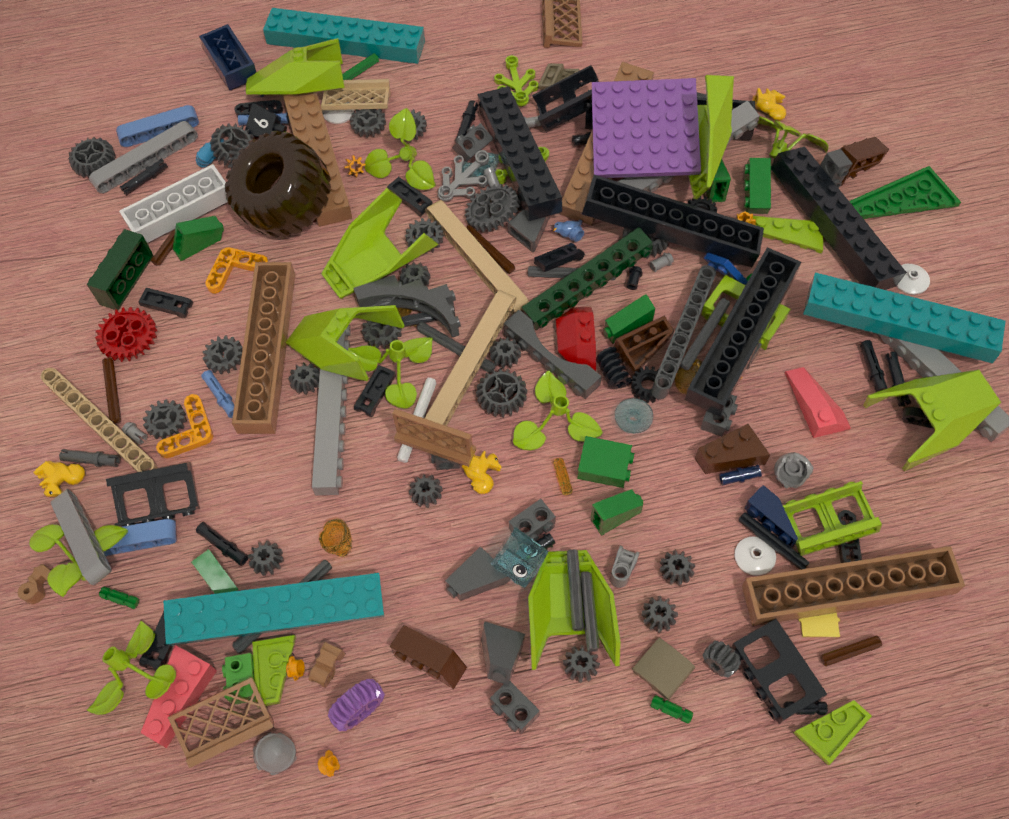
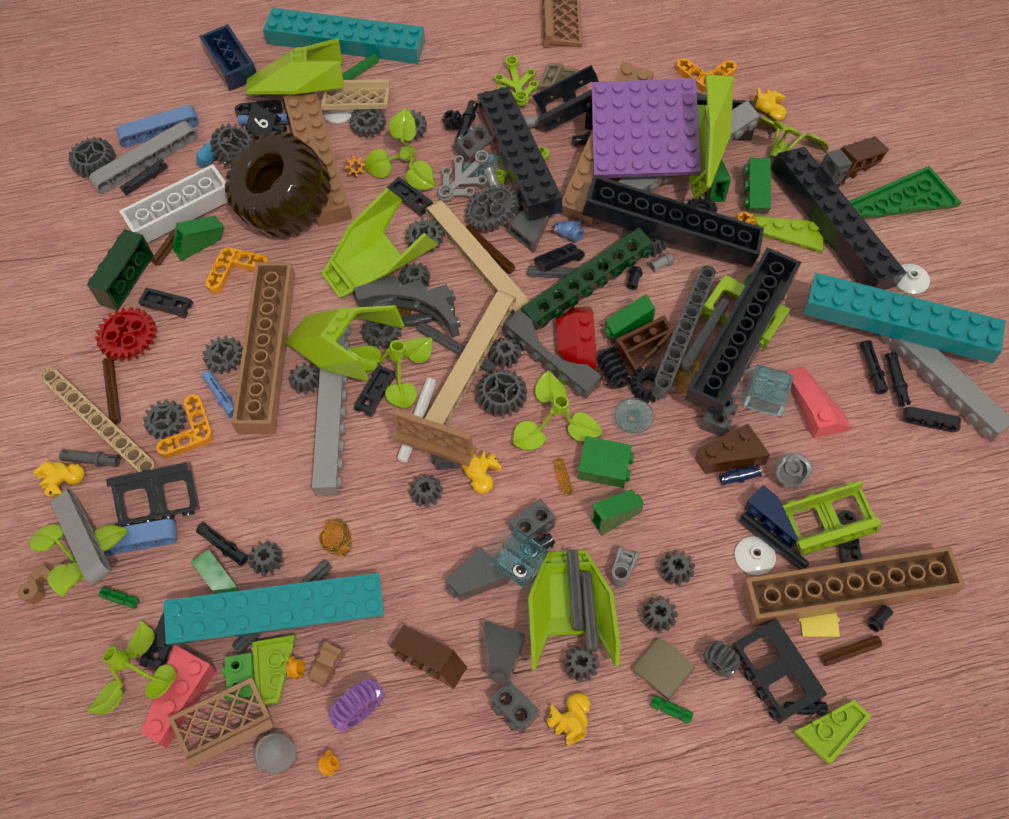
light grey pin [122,422,148,445] -> none
blue wing [704,253,748,285] -> none
lime windscreen [863,370,1001,471] -> none
none -> black gear [442,109,463,131]
none -> yellow animal [547,693,591,747]
none -> light orange beam [676,58,737,93]
none -> clear light blue brick [743,364,794,418]
none -> black pin [867,605,893,632]

